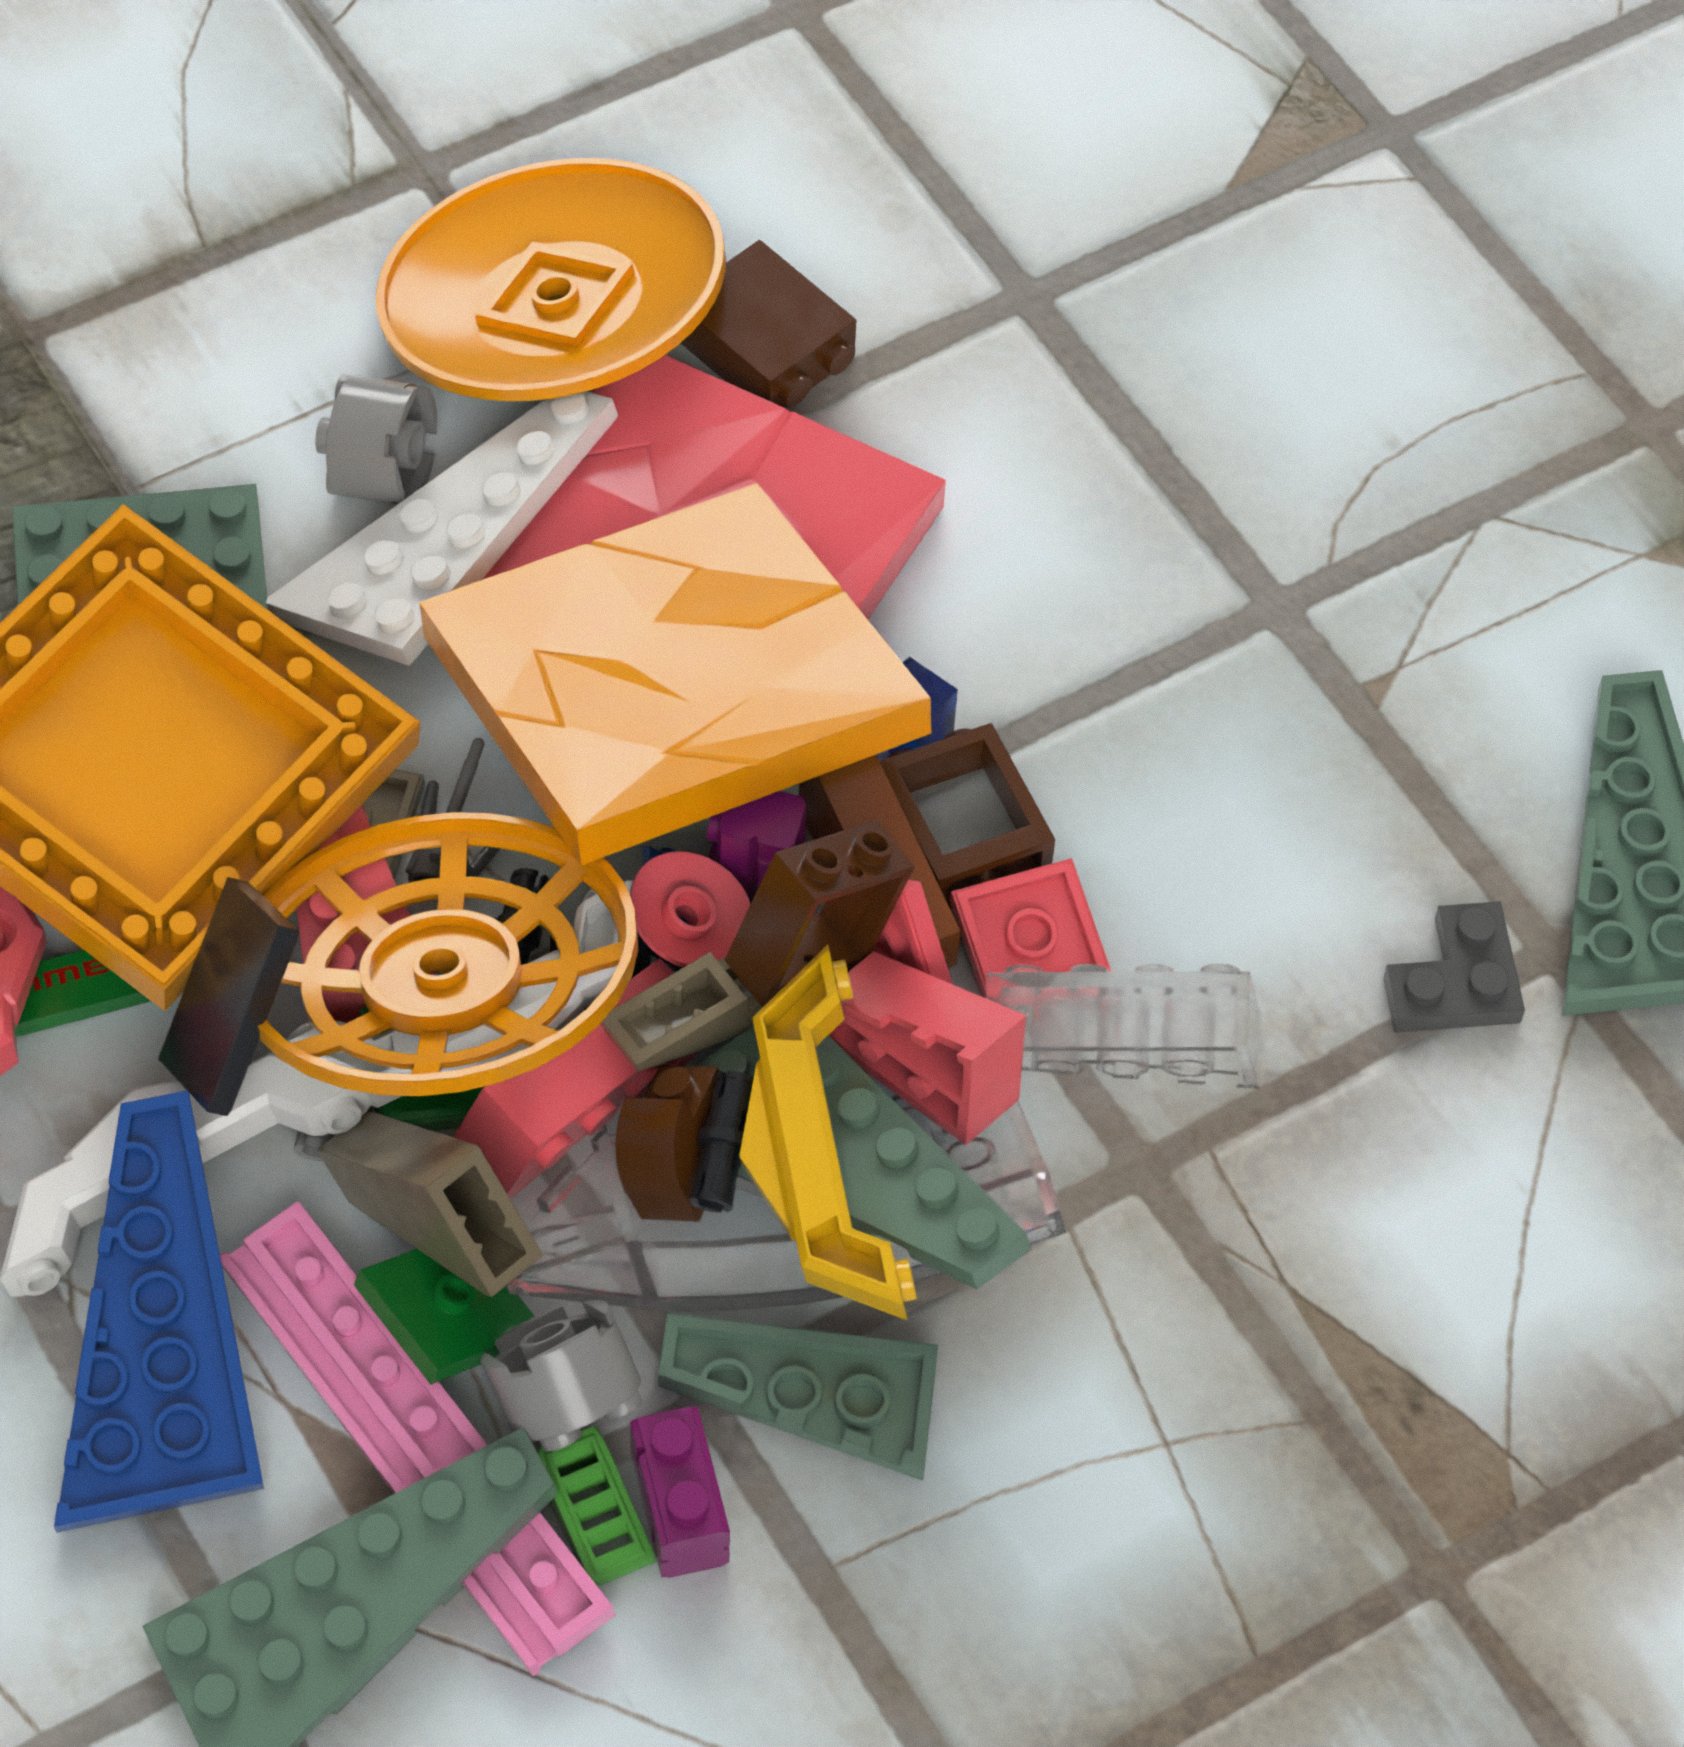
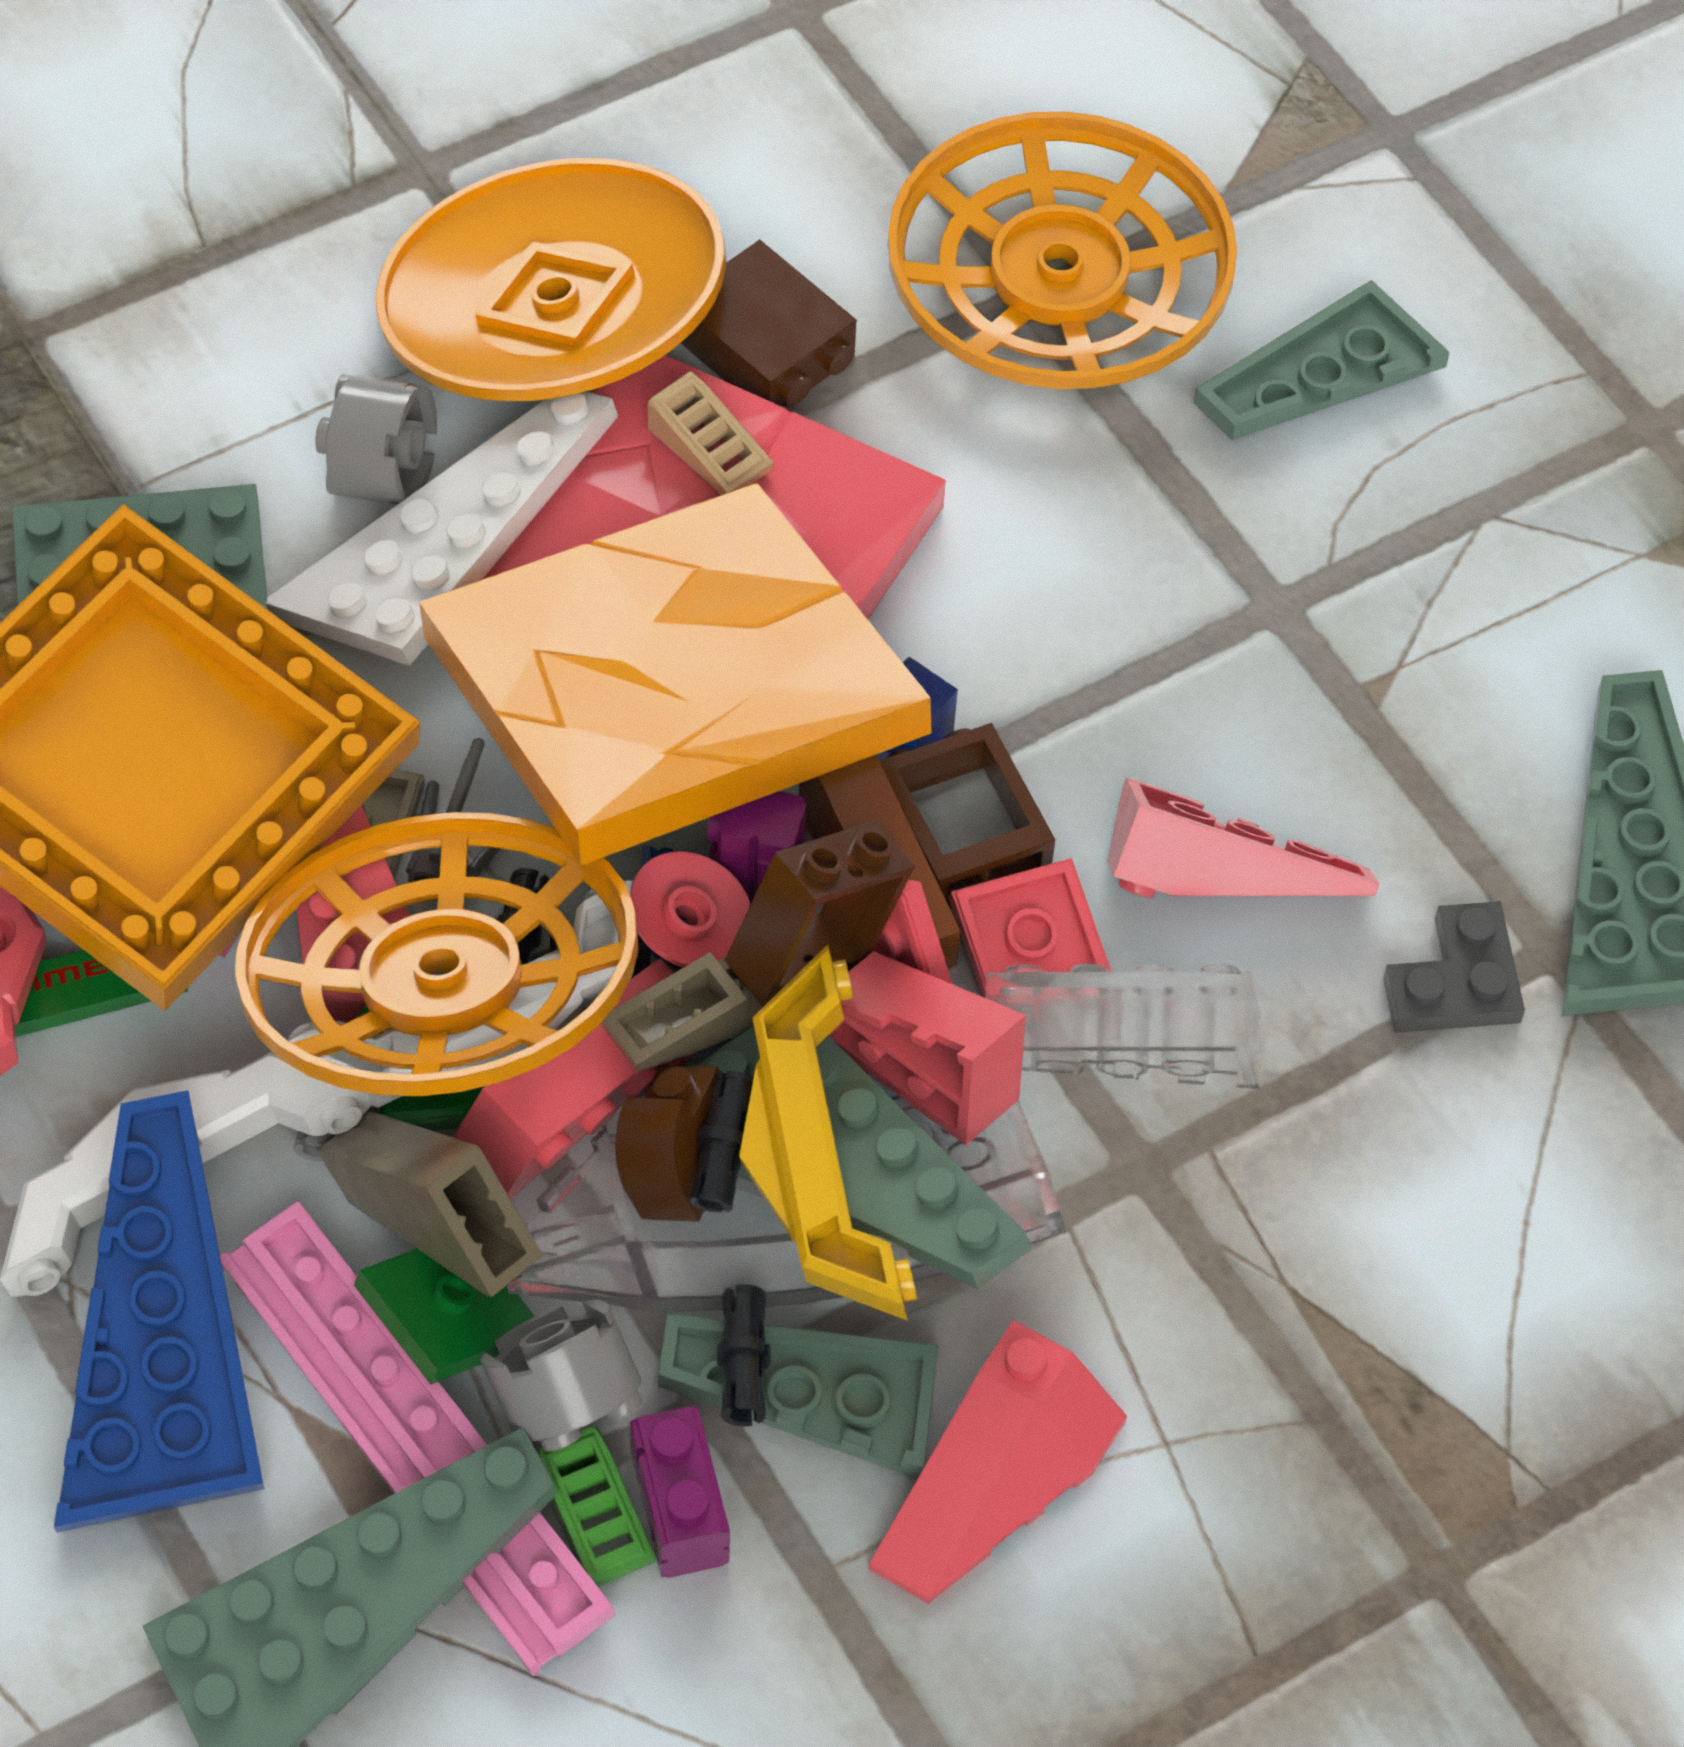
black tile [158,877,300,1116] -> none
none -> tan slope [648,372,773,495]
none -> black pin [717,1284,771,1427]
none -> coral wedge [869,1320,1127,1604]
none -> light orange dish [887,111,1237,389]
none -> coral wedge [1107,777,1379,898]
none -> sand green wing [1193,280,1450,440]

